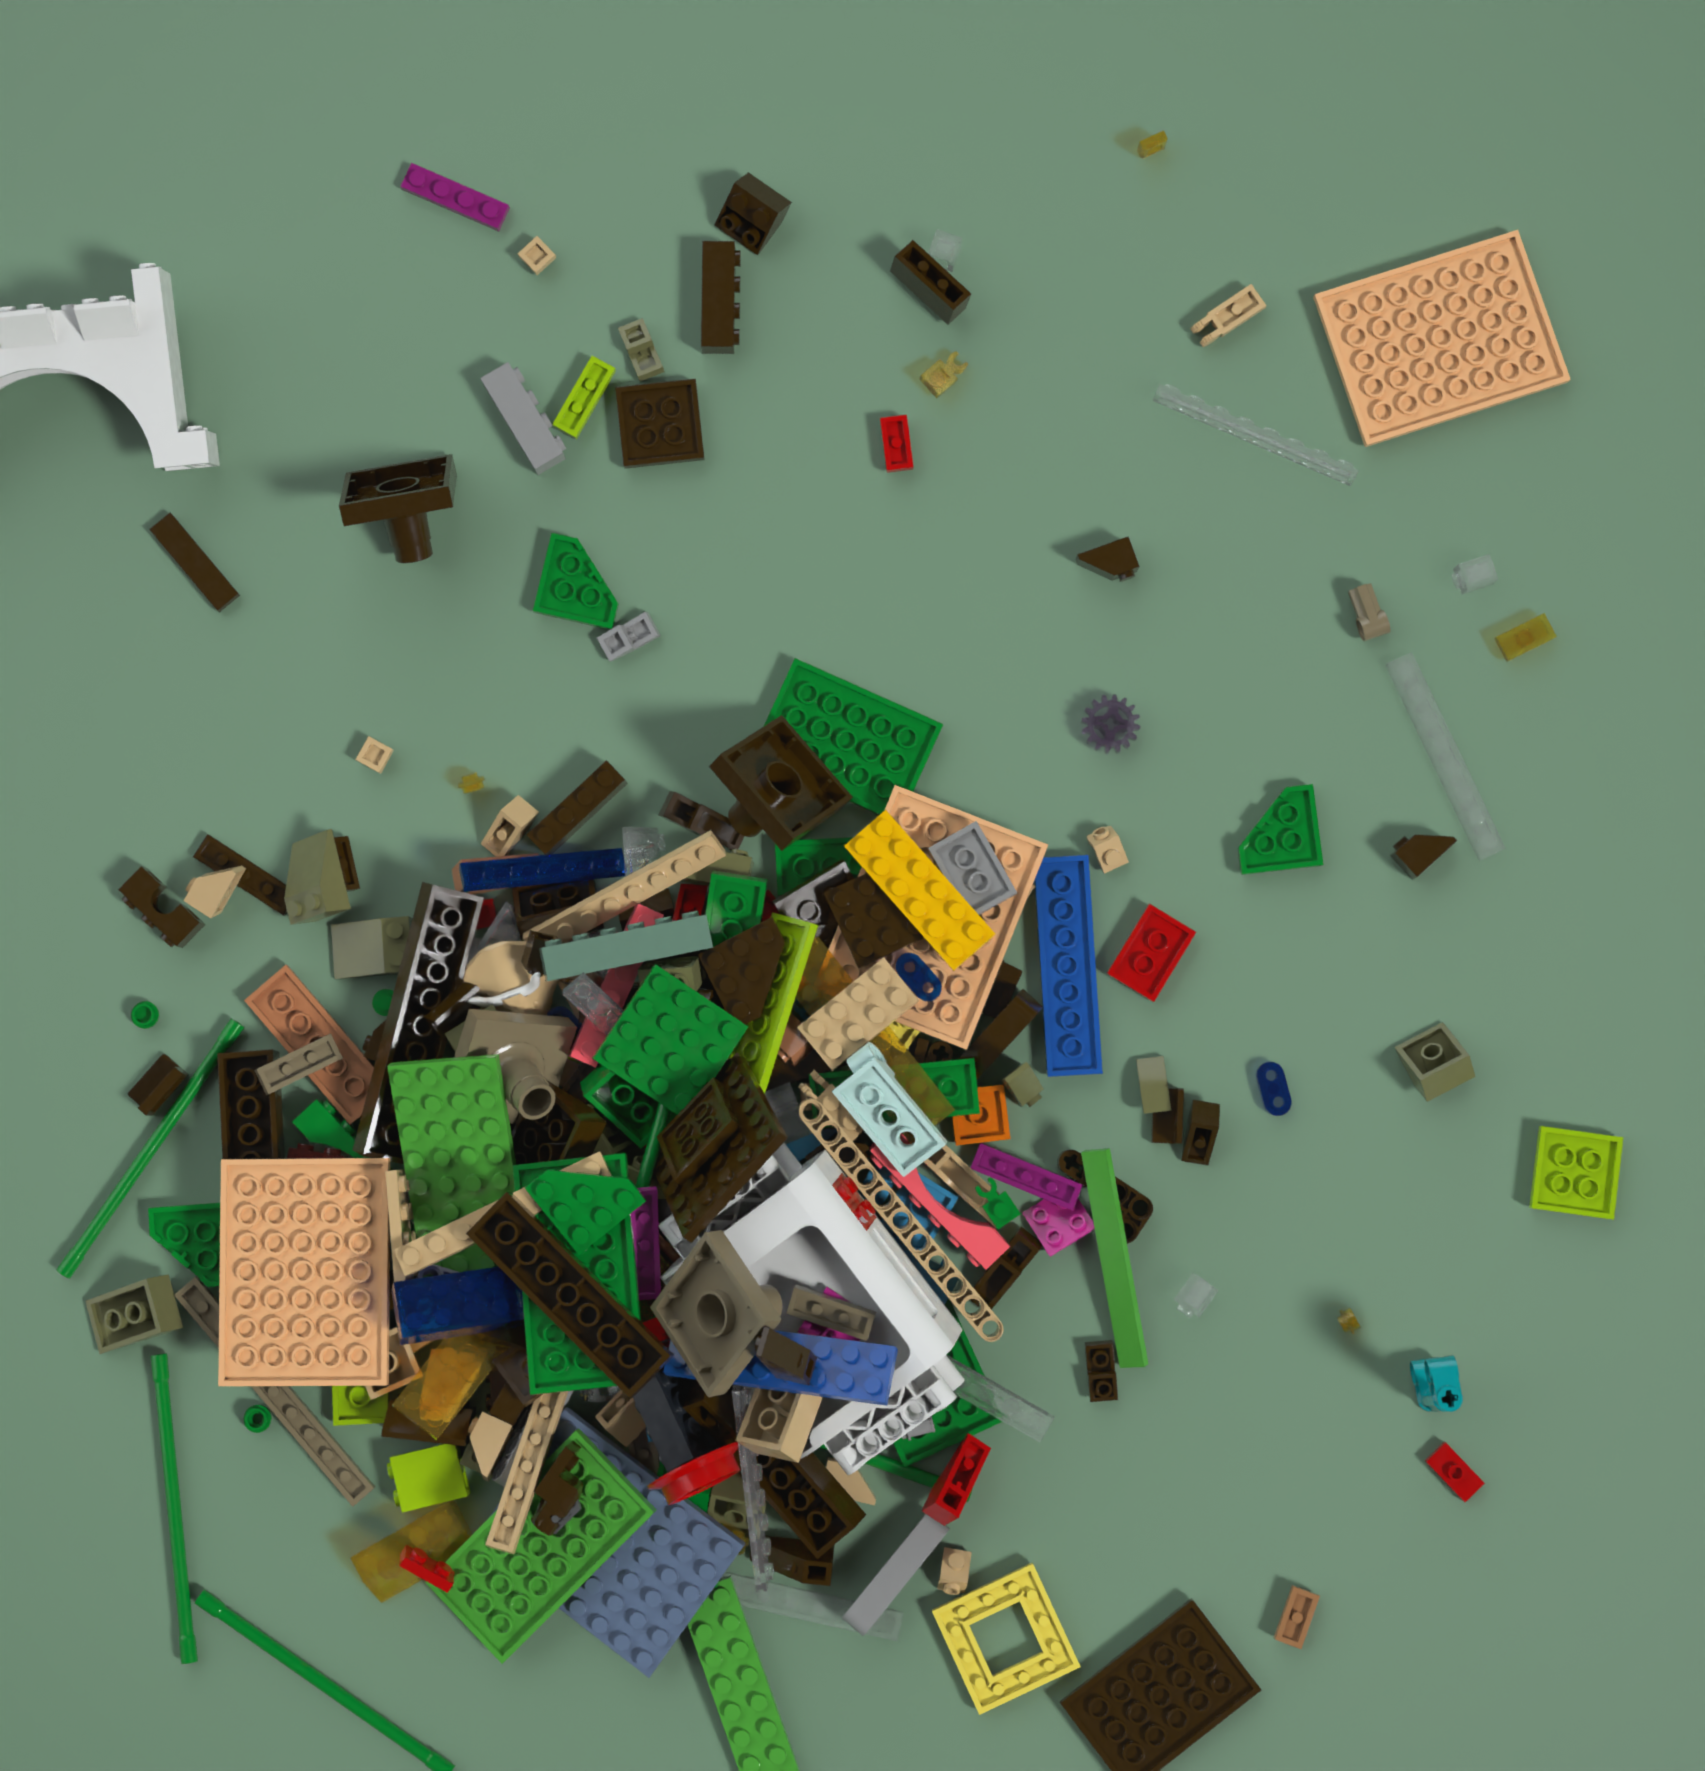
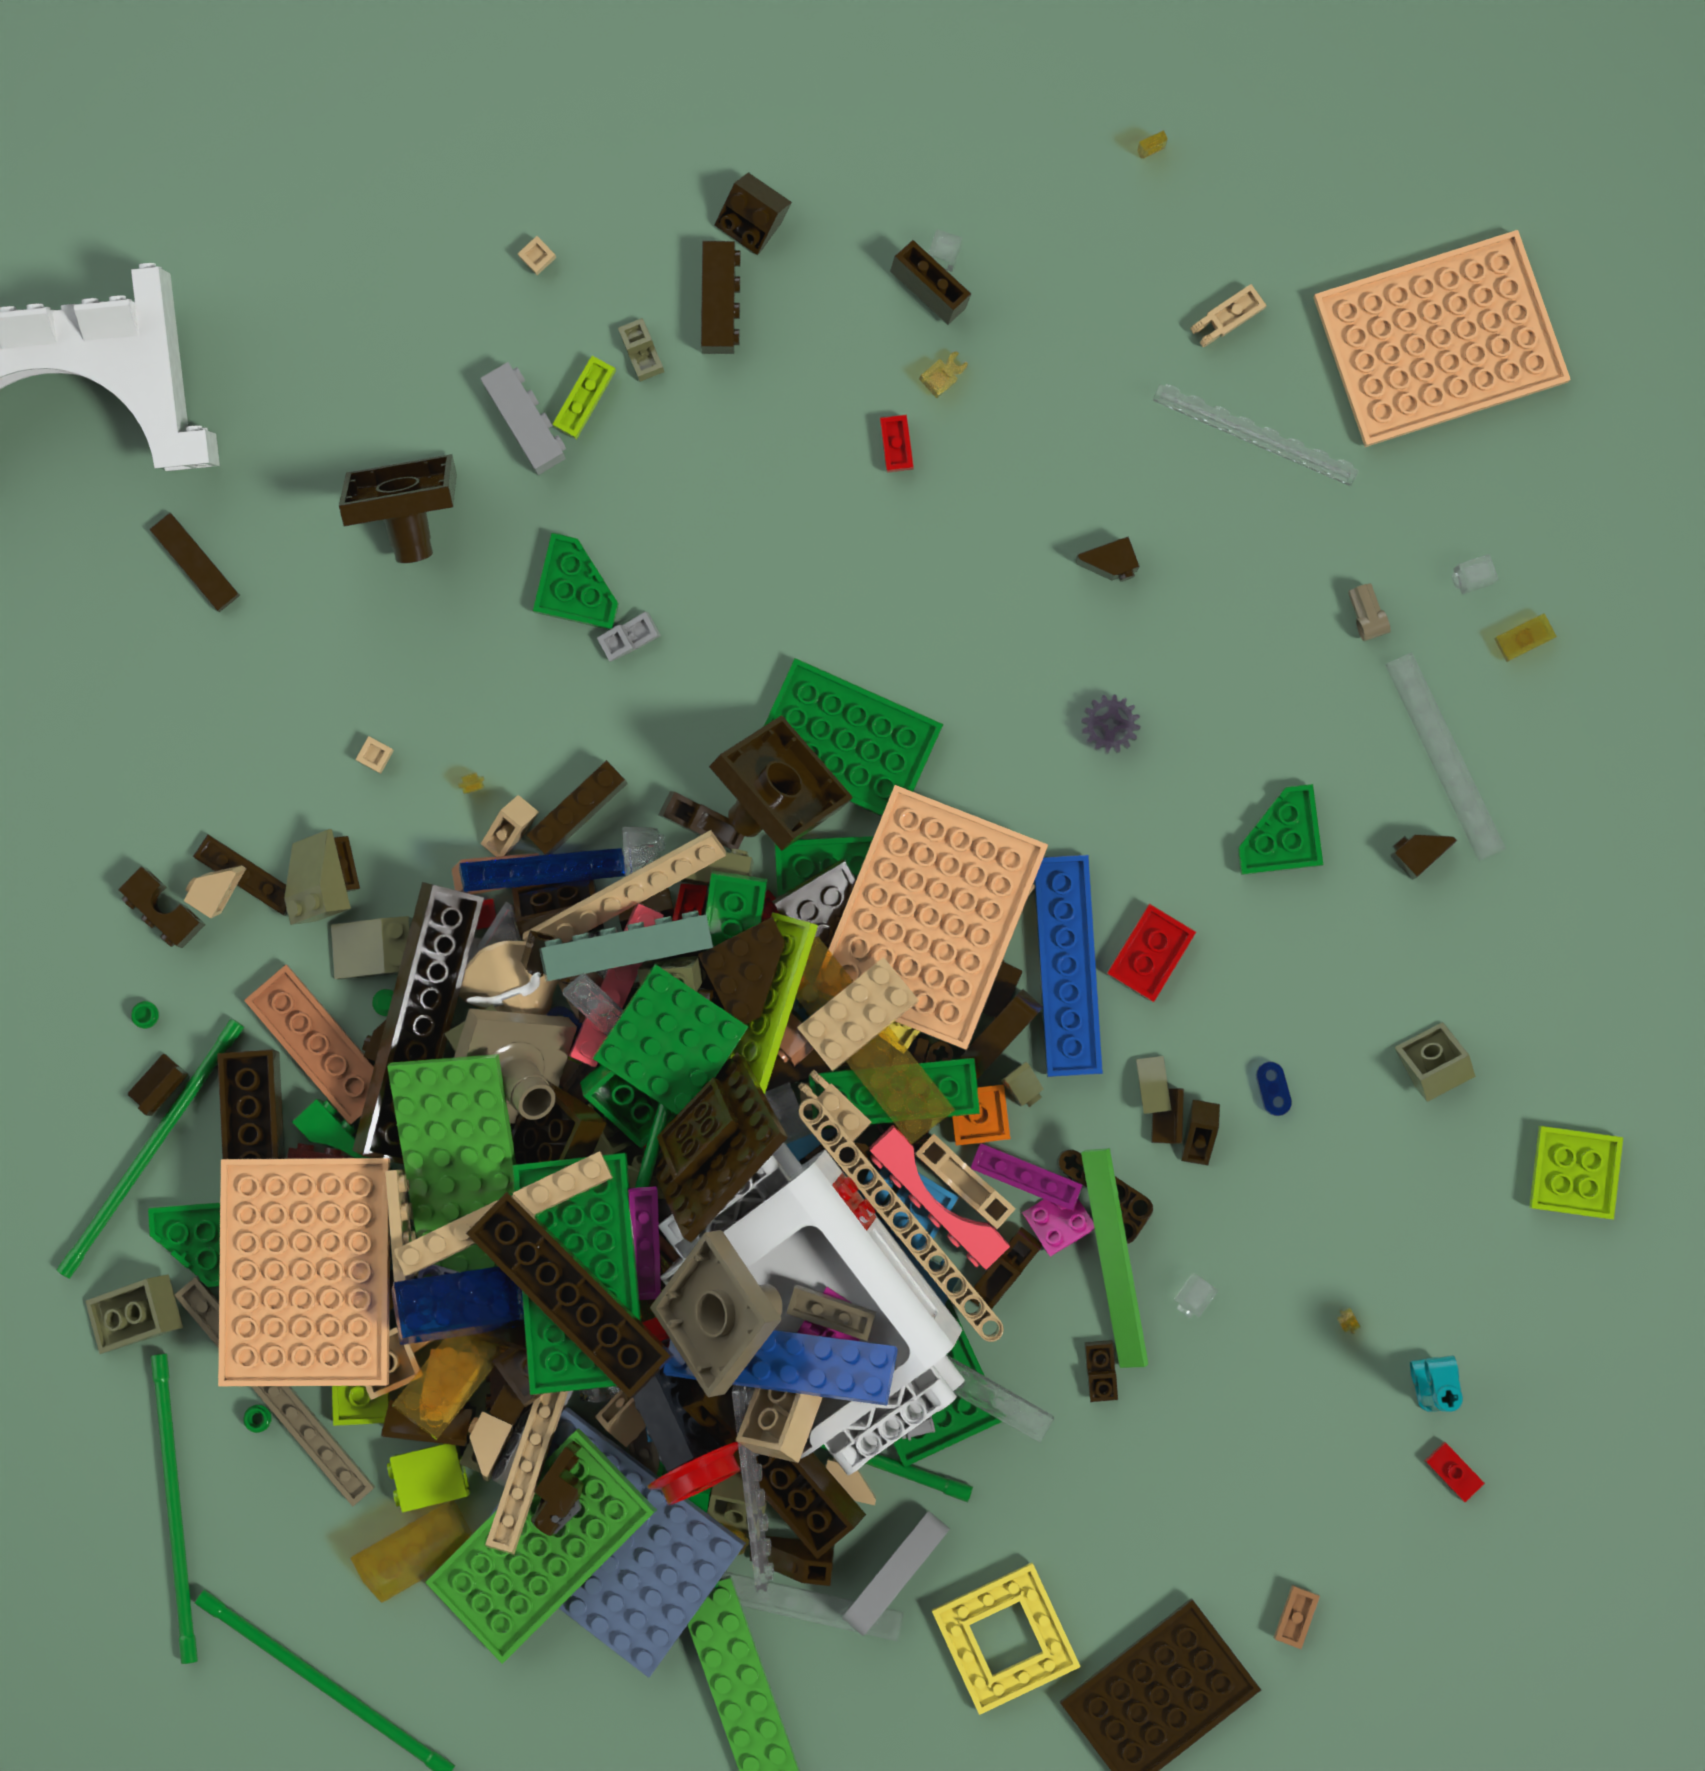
dark tan plate [254,1034,343,1095] -> none
red plate [399,1544,454,1593] -> none
magenta plate [400,163,510,232] -> none
dark brown panel [424,981,481,1040] -> none
green plate [525,1169,646,1255] -> none
dark brown plate [615,379,705,469] -> none
dark brown slope [755,1327,817,1386] -> none
dark brown plate [824,873,925,969] -> none
light aqua hinge [832,1042,947,1177] -> none
yellow plate [844,810,996,971] -> none
clear blue plate [896,953,942,1002] -> none
red slope [921,1433,991,1526] -> none
light grey plate [928,821,1017,915] -> none
tan bracket [937,1547,972,1595] -> none
green plate [975,1177,1021,1230] -> none
tan bracket [1087,826,1129,874] -> none

